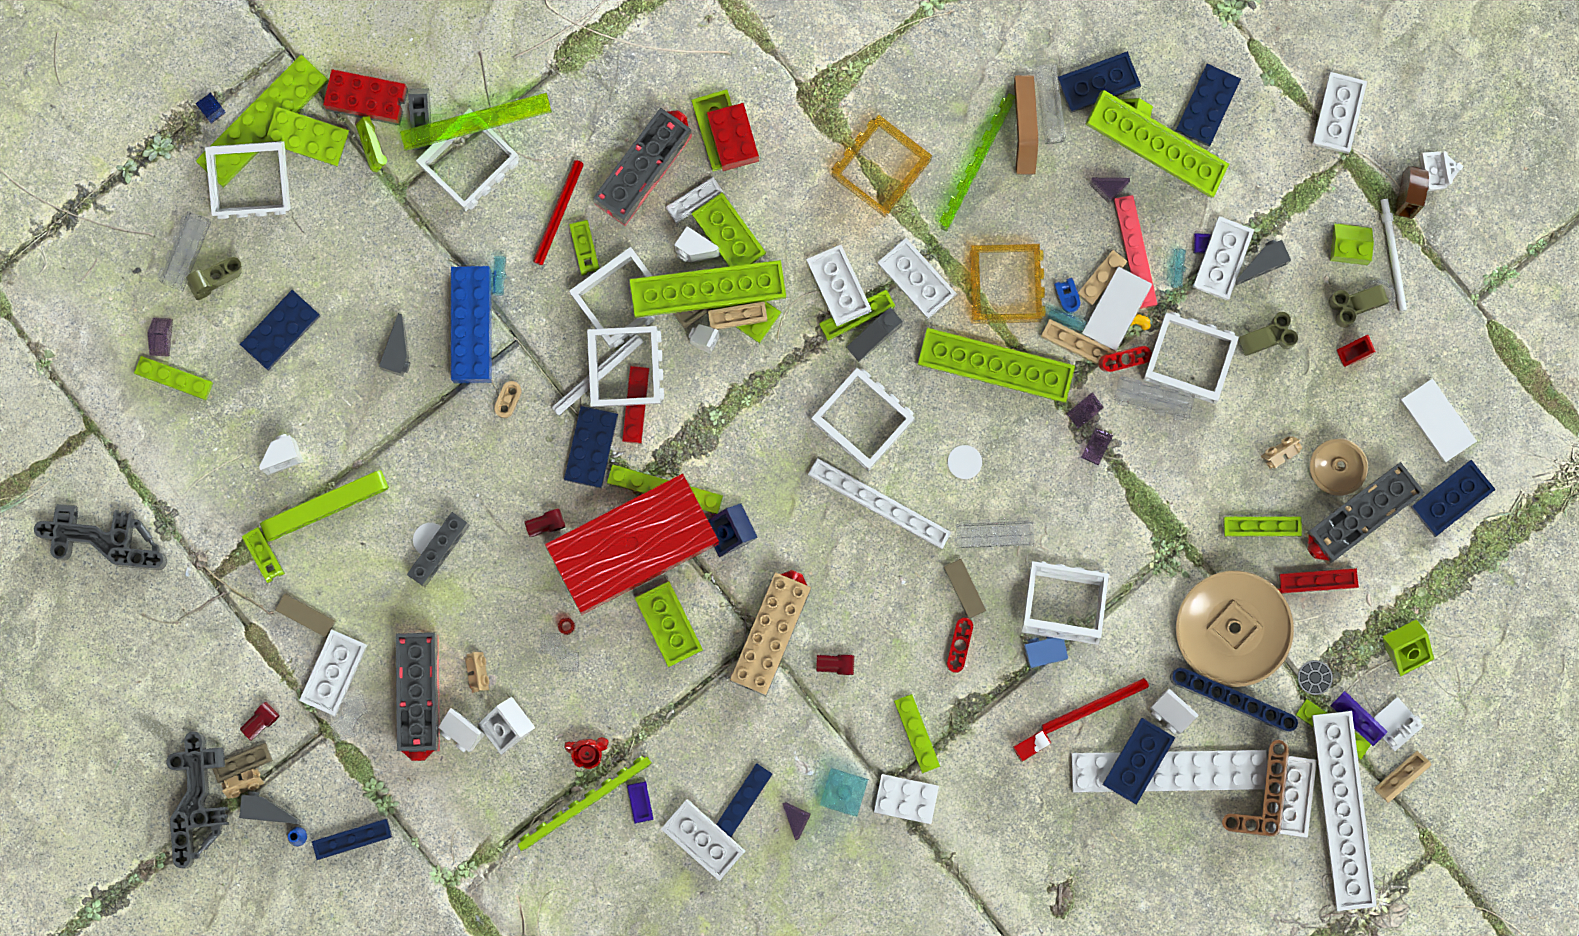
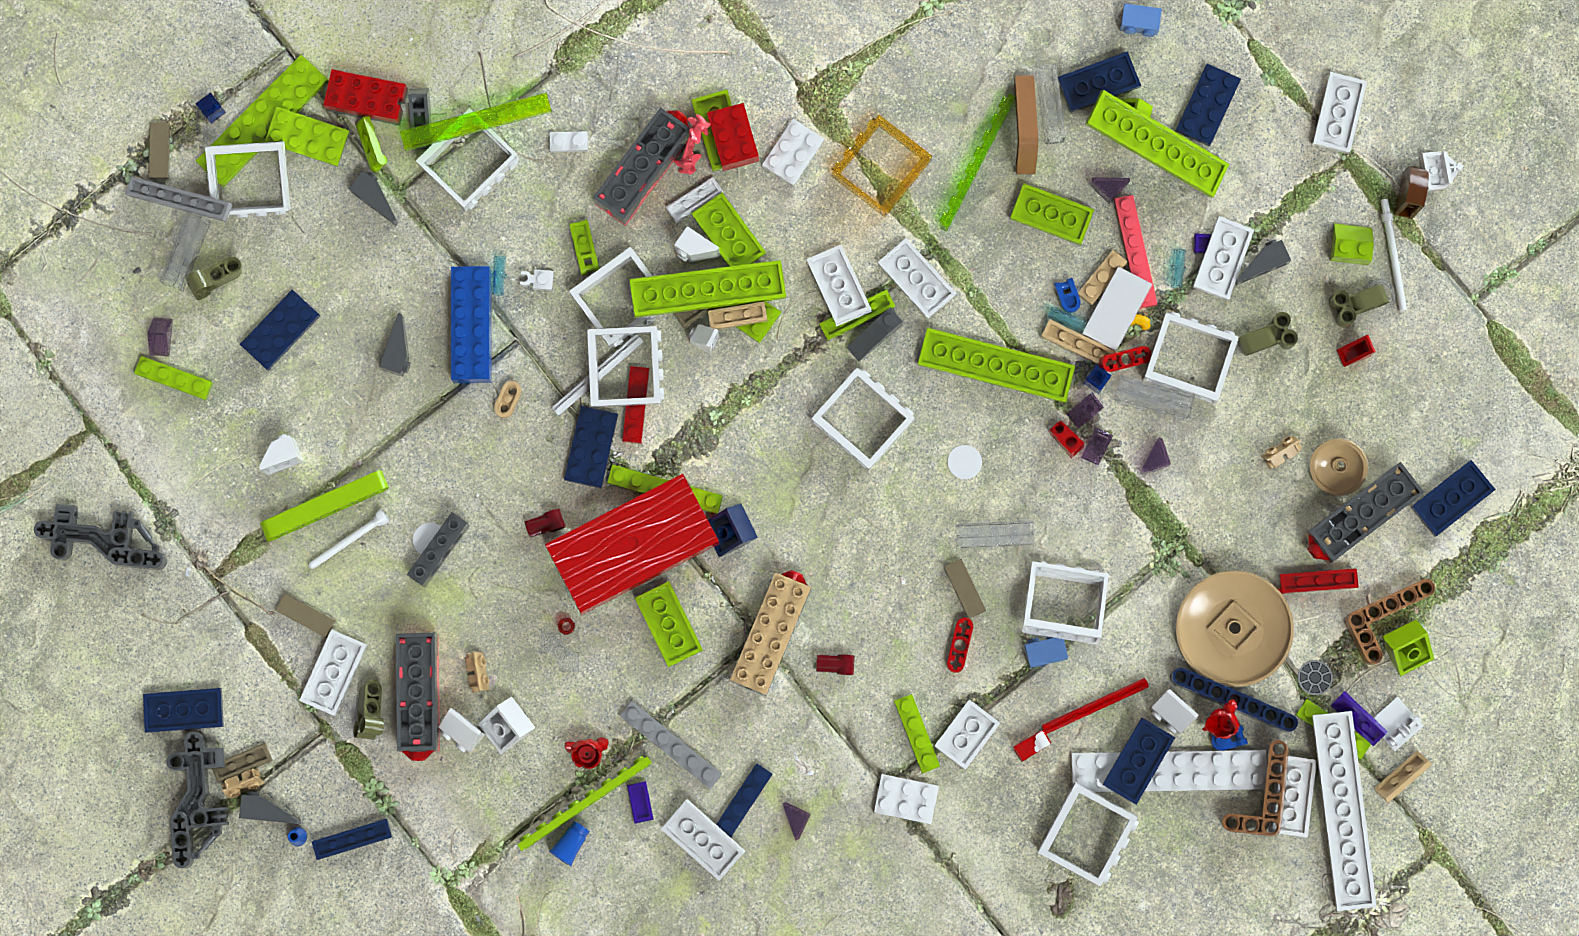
dark red piece [240,701,280,741] -> none
lime plate [241,527,285,583] -> none
red axle [533,160,584,265] -> none
white tile [808,458,951,550] -> none
clear light blue brick [820,768,869,817] -> none
clear yellow window [970,244,1046,324] -> none
lime plate [1223,517,1302,537] -> none
white tile [1400,378,1477,463] -> none
none -> light grey plate [125,176,232,222]
none -> dark blue plate [143,688,224,733]
none -> dark tan tile [149,122,170,179]
none -> white piece [308,509,390,569]
none -> dark grey slope [348,171,398,226]
none -> olive piece [353,680,384,740]
none -> white plate [520,269,554,291]
none -> blue plant [549,821,590,867]
none -> white plate [550,131,588,152]
none -> light grey plate [620,701,722,789]
none -> coral piece [674,114,711,175]
none -> white plate [762,119,824,187]
none -> white plate [934,700,1000,770]
none -> lime plate [1010,183,1095,246]
none -> white window [1038,782,1139,887]
none -> red leg [1048,420,1084,459]
none -> clear blue brick [1083,365,1112,395]
none -> medium blue brick [1120,3,1162,37]
none -> clear purple slope [1140,437,1171,475]
none -> red hair [1202,699,1240,739]
none -> blue plate [1211,725,1248,751]
none -> medium nougat beam [1345,579,1435,665]

